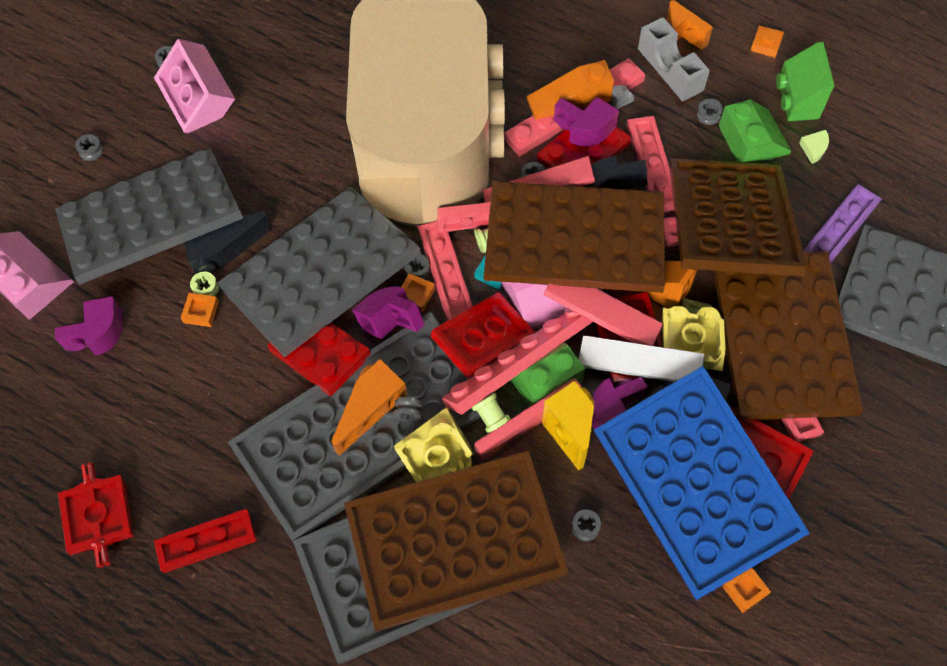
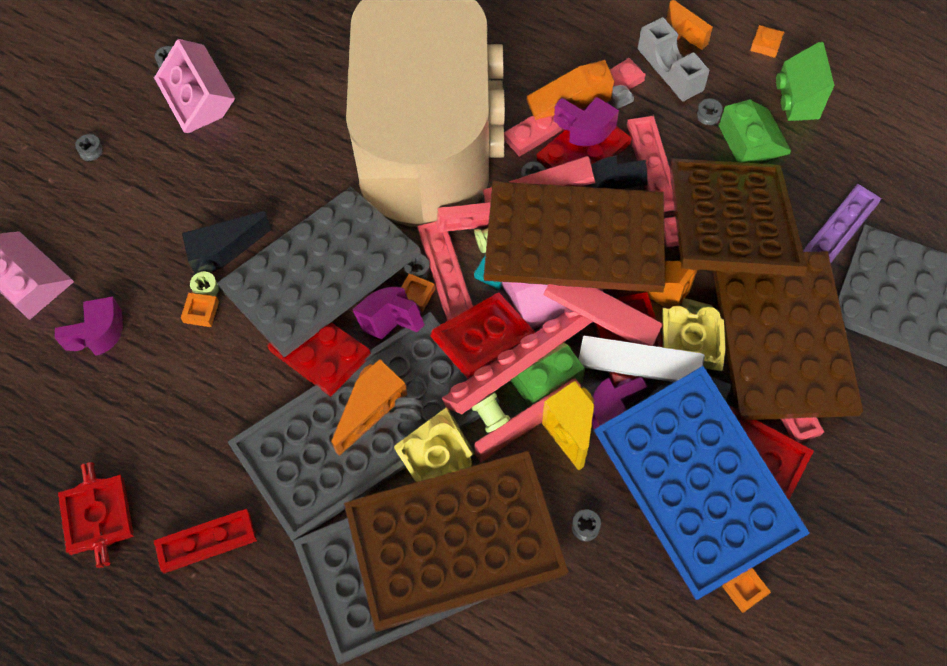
dark grey plate [55,148,243,285] -> none
yellowish green tile [799,130,829,164] -> none

